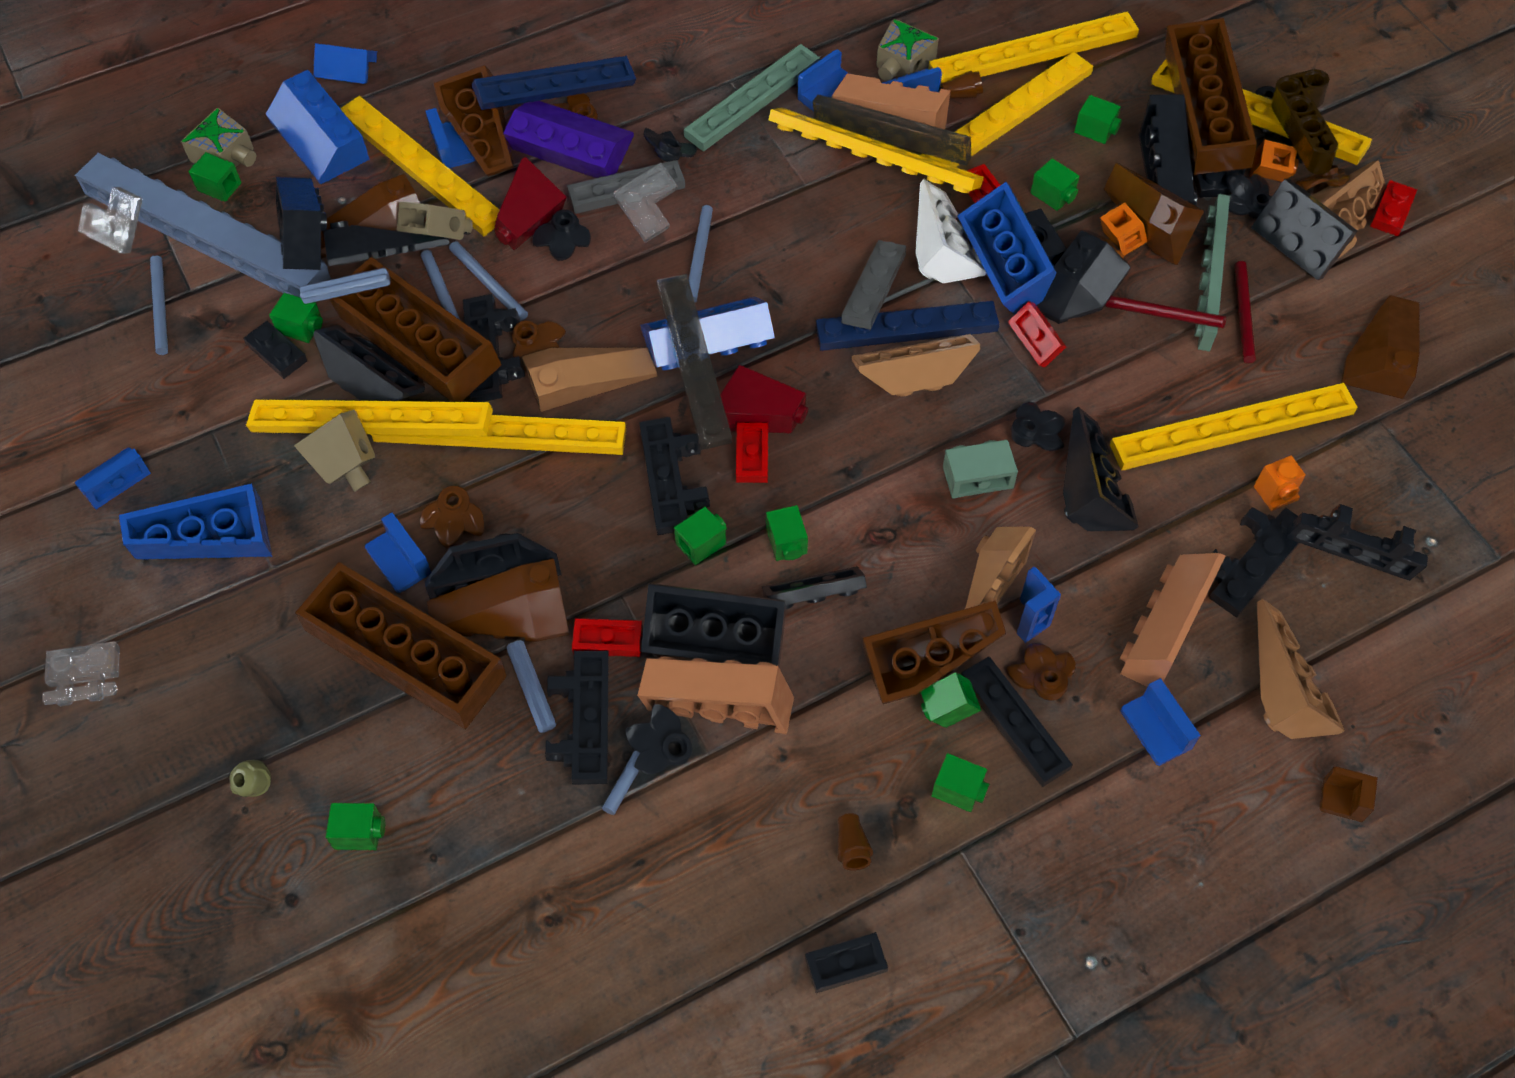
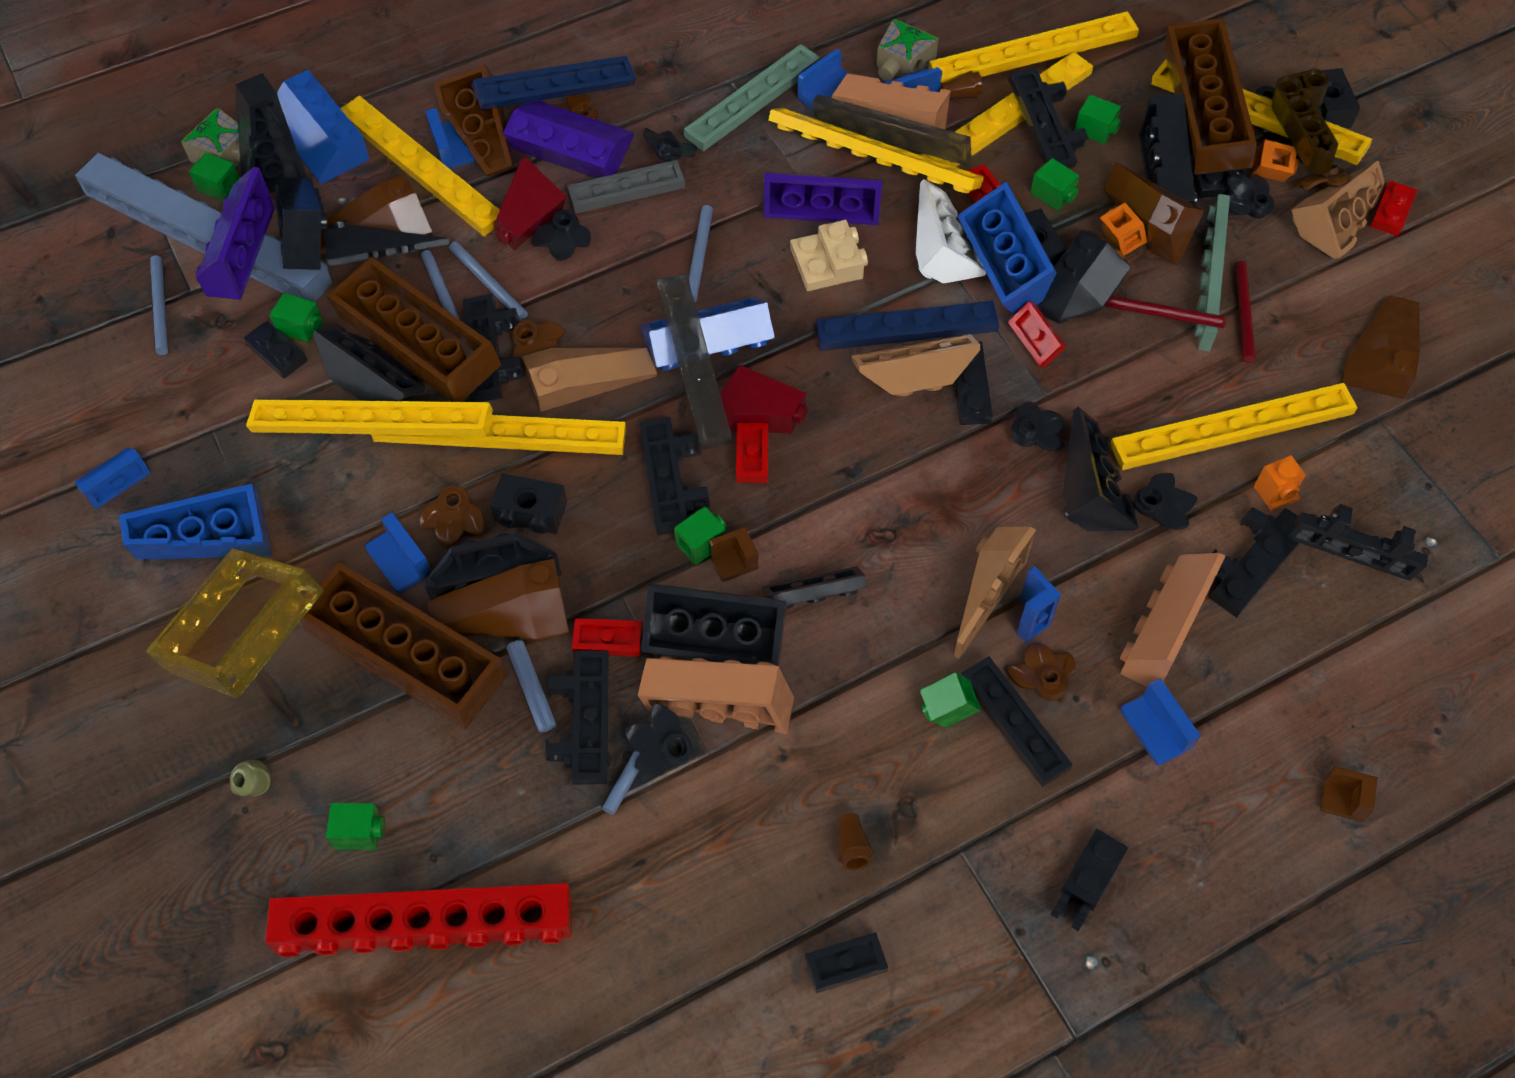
clear plate [42,641,120,707] -> none
clear plate [78,187,143,254] -> none
dark tan torso [294,410,375,492] -> none
sand blue axle [300,268,390,304] -> none
blue panel [314,43,377,84] -> none
dark tan torso [397,202,473,240] -> none
clear plate [613,163,677,243] -> none
green brick [766,505,808,561] -> none
dark grey plate [842,240,906,330] -> none
reddish brown wedge [863,600,1006,705] -> none
green brick [931,753,990,812] -> none
sand green brick [943,440,1018,499] -> none
black plate [1251,178,1358,280] -> none
medium nougat wedge [1257,599,1345,739] -> none
none -> clear yellow window [145,548,324,699]
none -> dark purple slope [196,167,275,300]
none -> black wedge [235,73,307,194]
none -> red brick [265,883,572,957]
none -> black brick [490,474,567,534]
none -> reddish brown panel [709,527,758,582]
none -> dark purple slope [764,172,882,225]
none -> tan plate [790,220,868,292]
none -> black plate [955,341,993,425]
none -> black hinge [1008,67,1088,169]
none -> black hinge [1051,829,1129,931]
none -> black plate [1134,473,1198,530]
none -> black brick [1317,68,1360,129]

